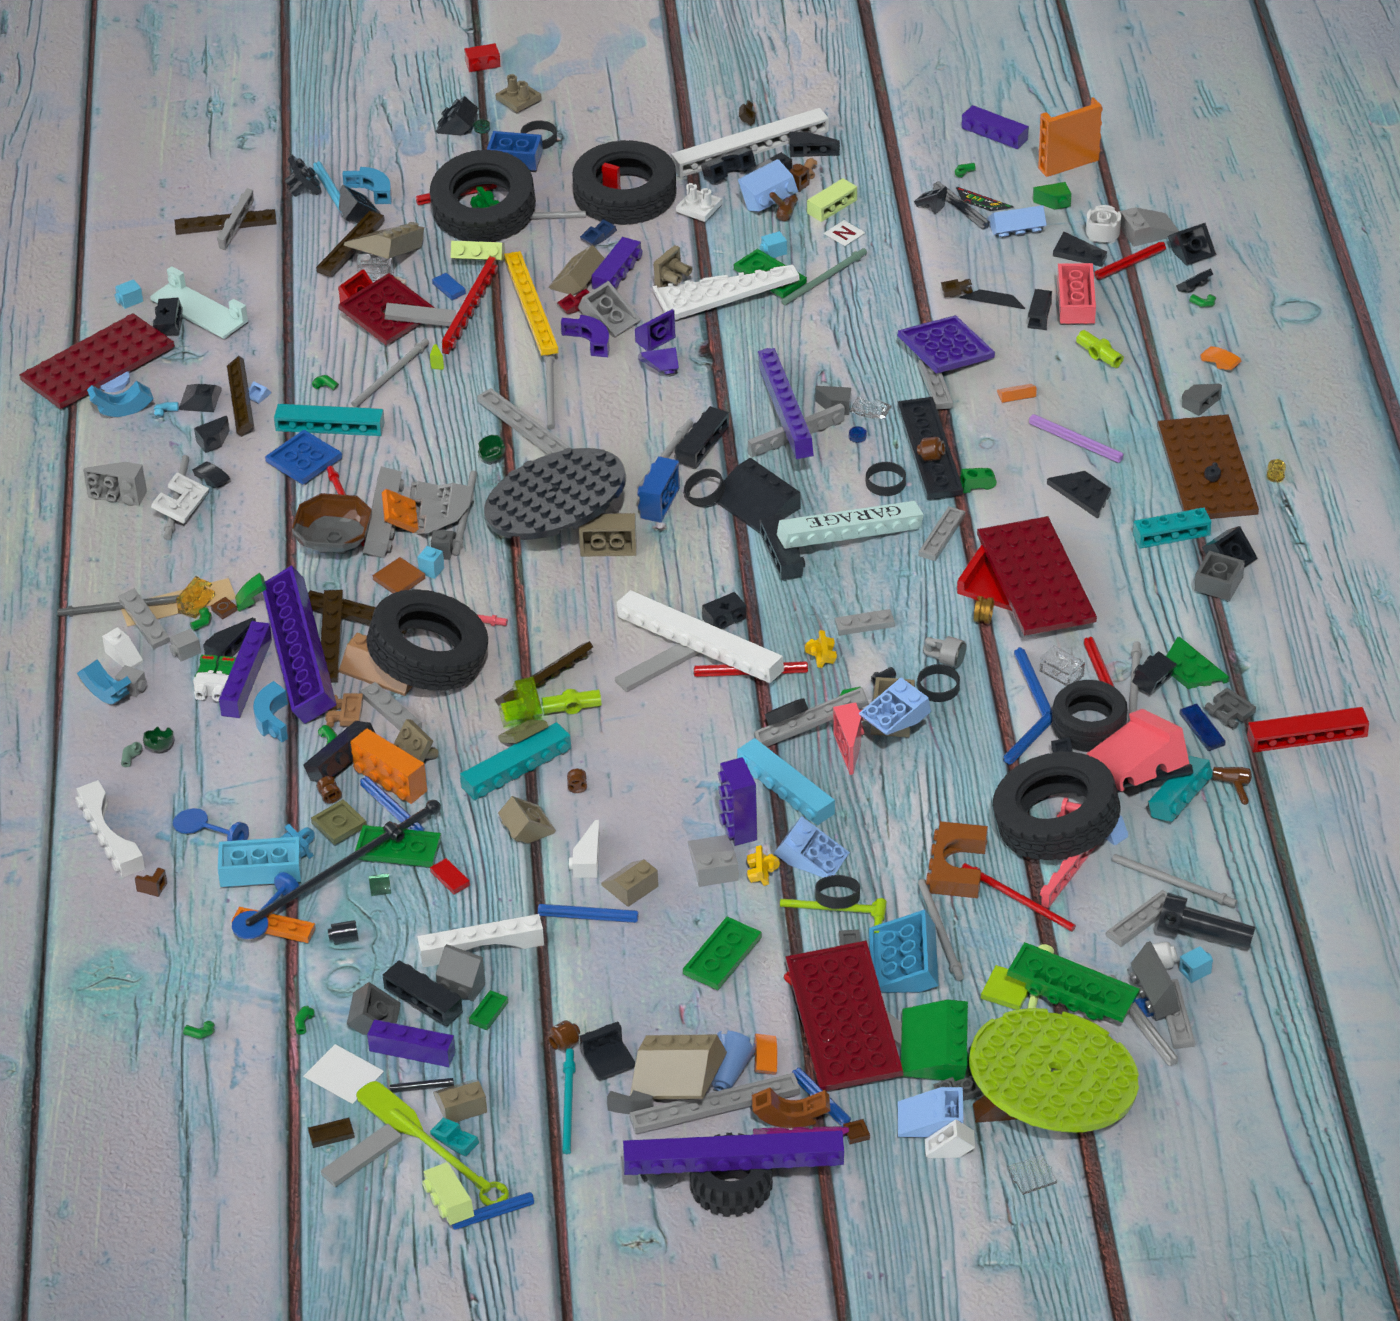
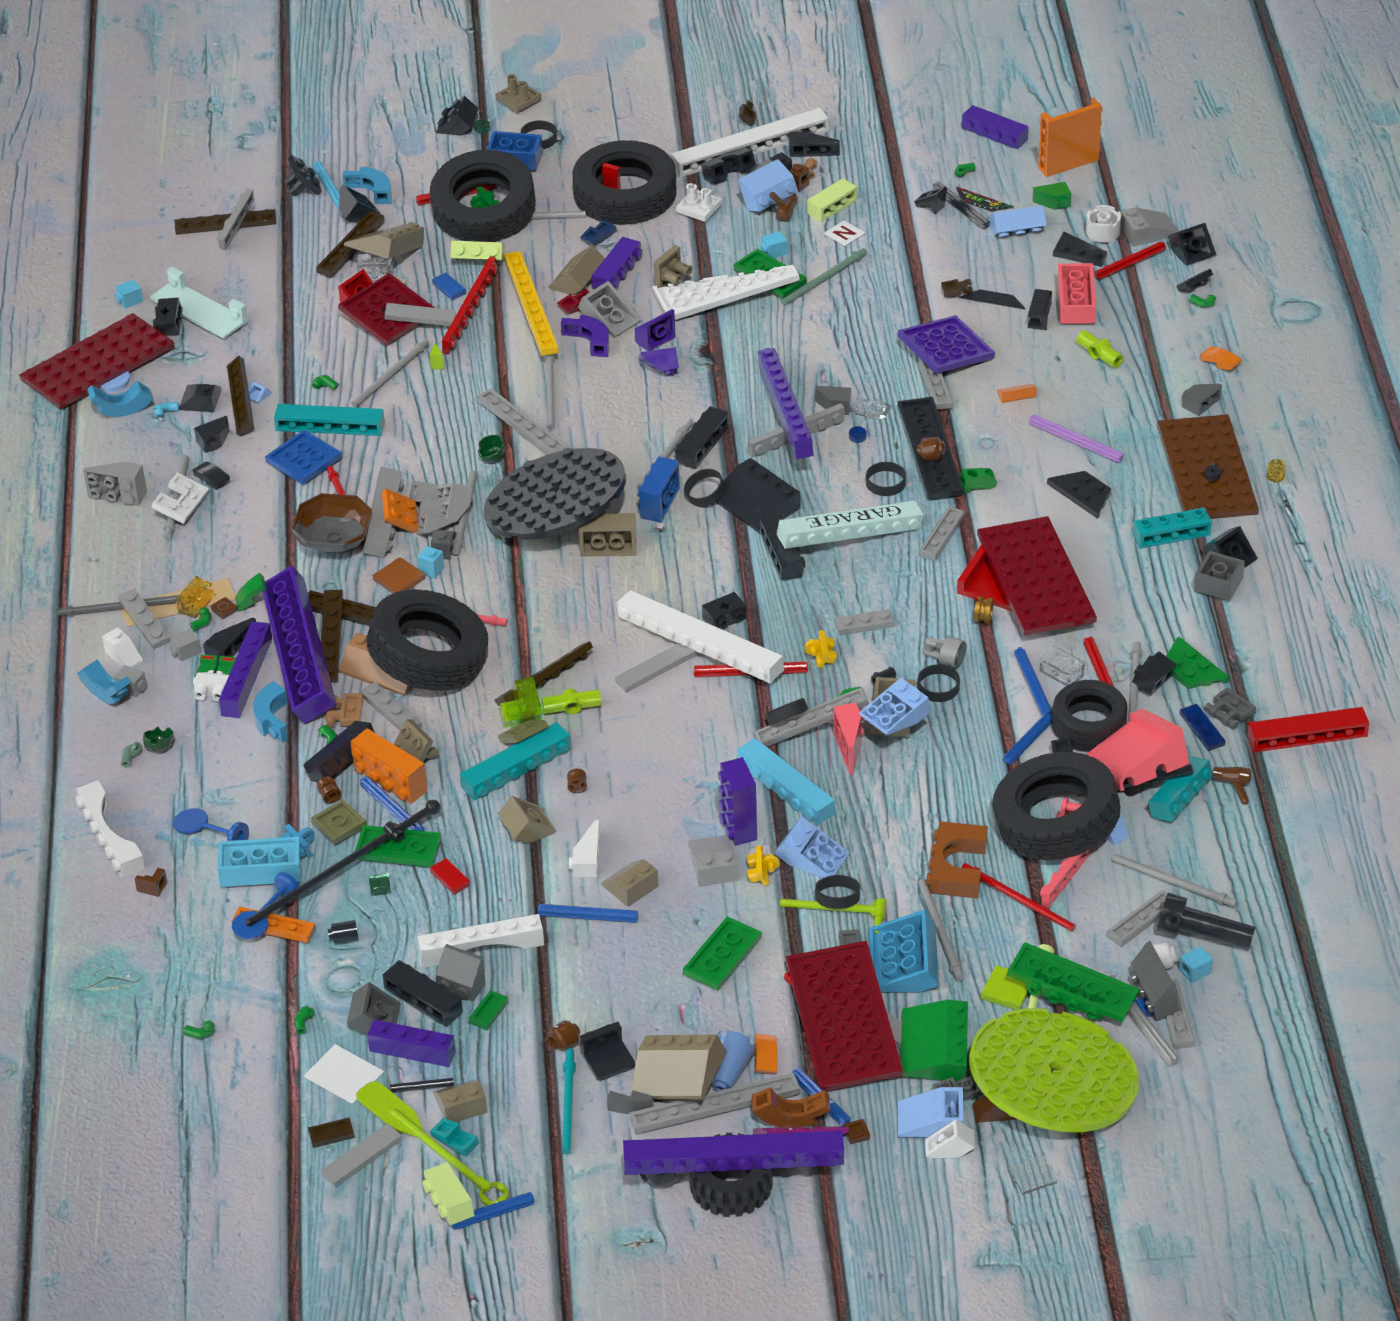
red brick [464,43,501,72] -> none

